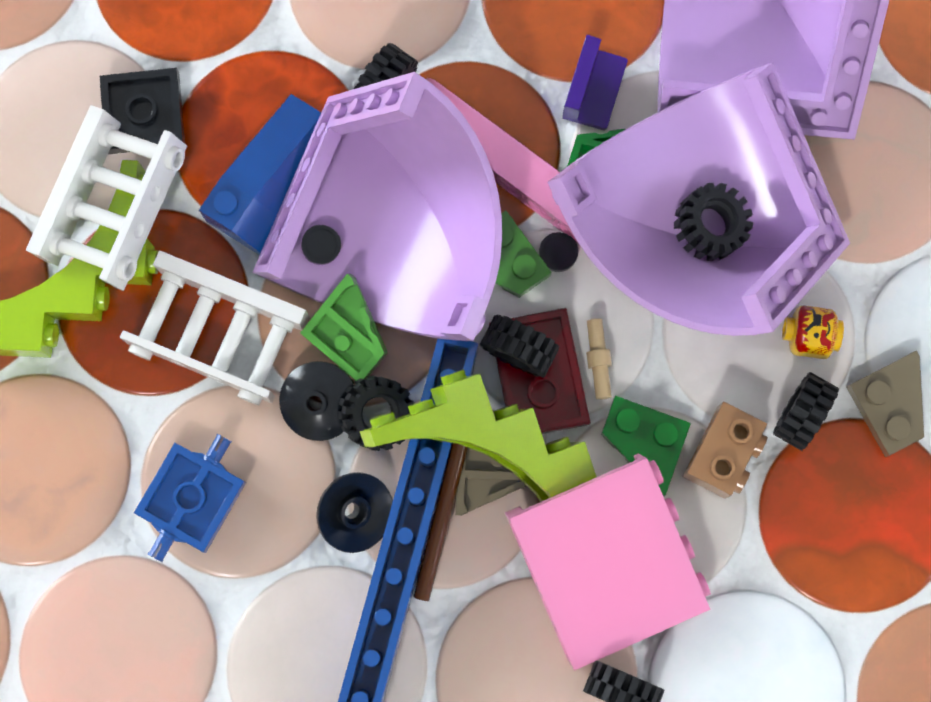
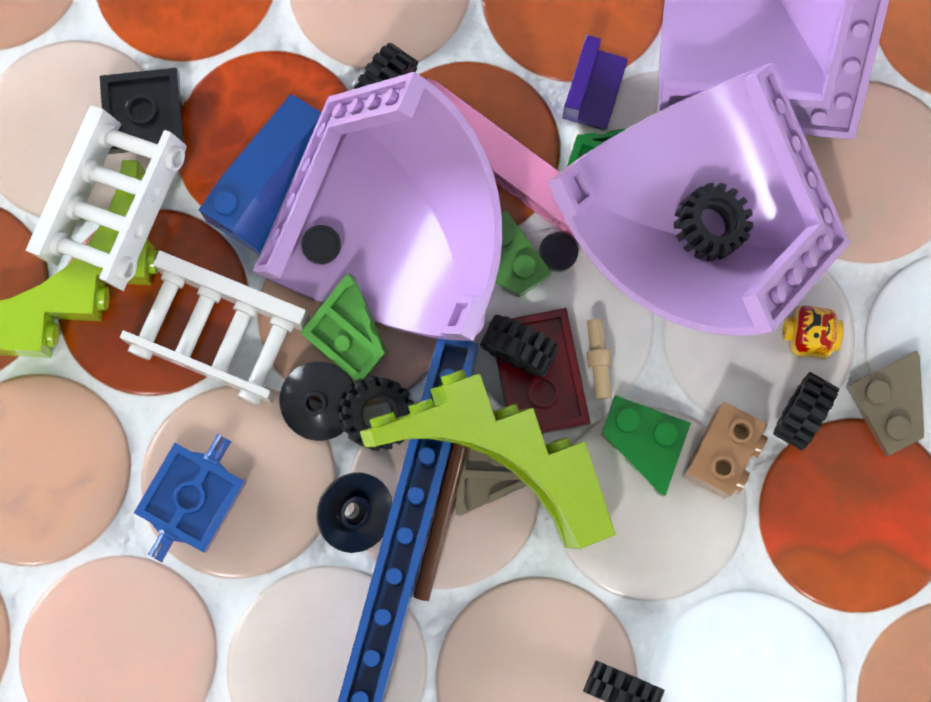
bright pink panel [505,454,711,671] -> none

